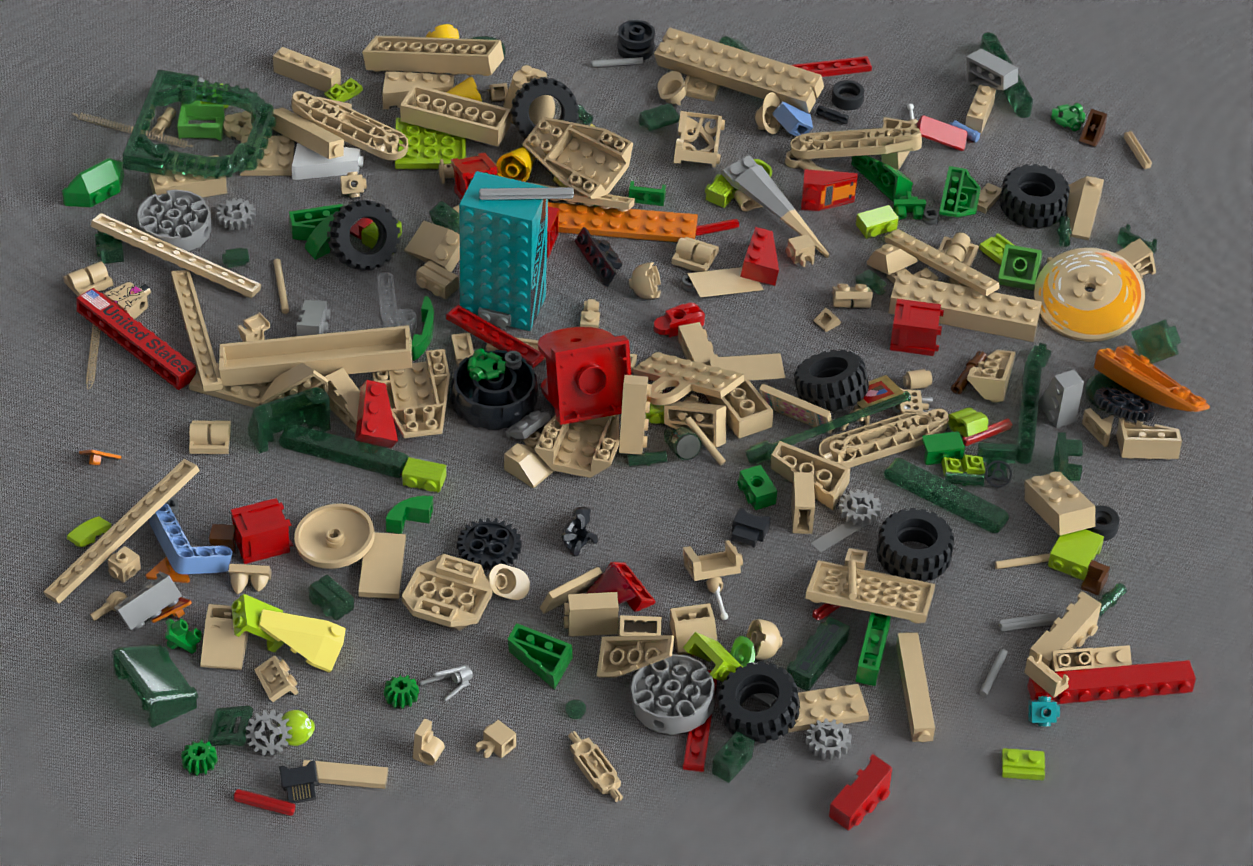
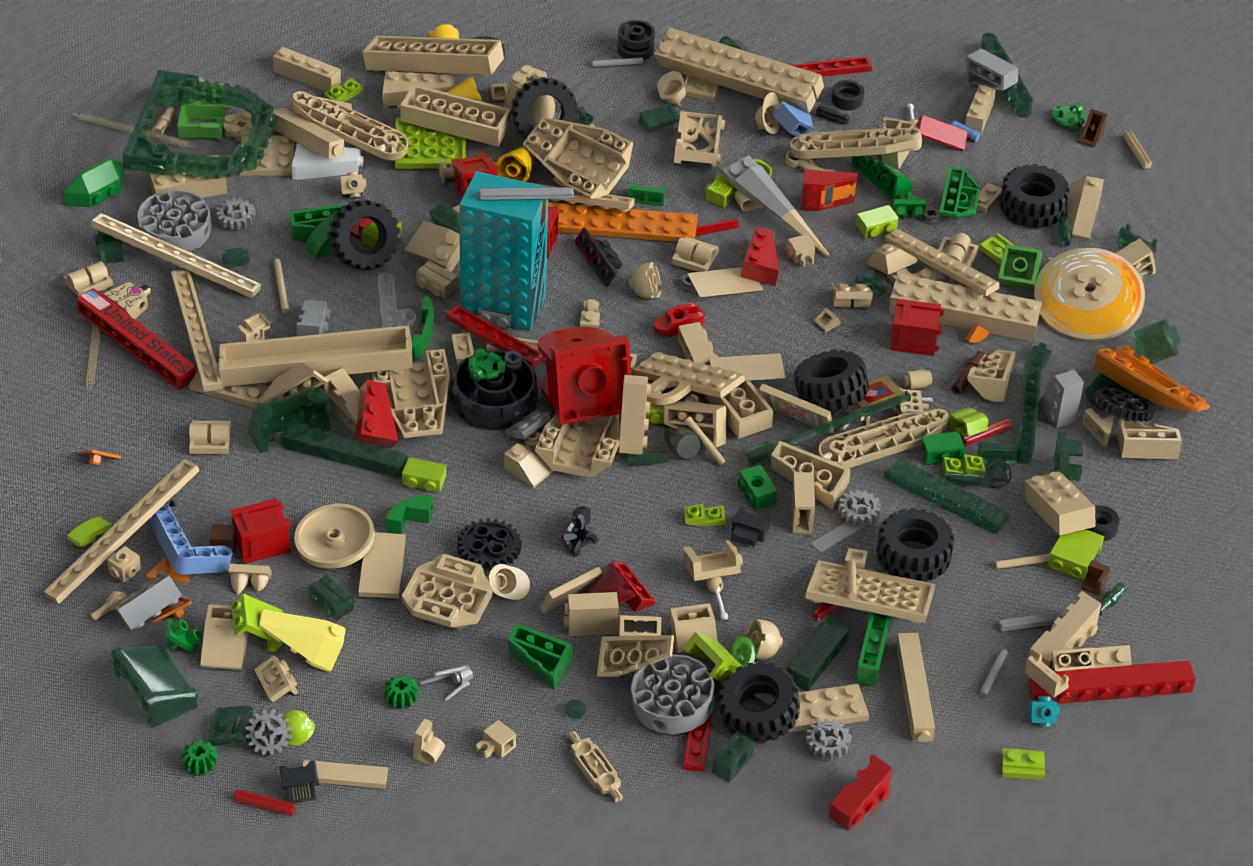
none -> lime slope [684,504,726,526]
none -> orange tile [965,323,990,343]

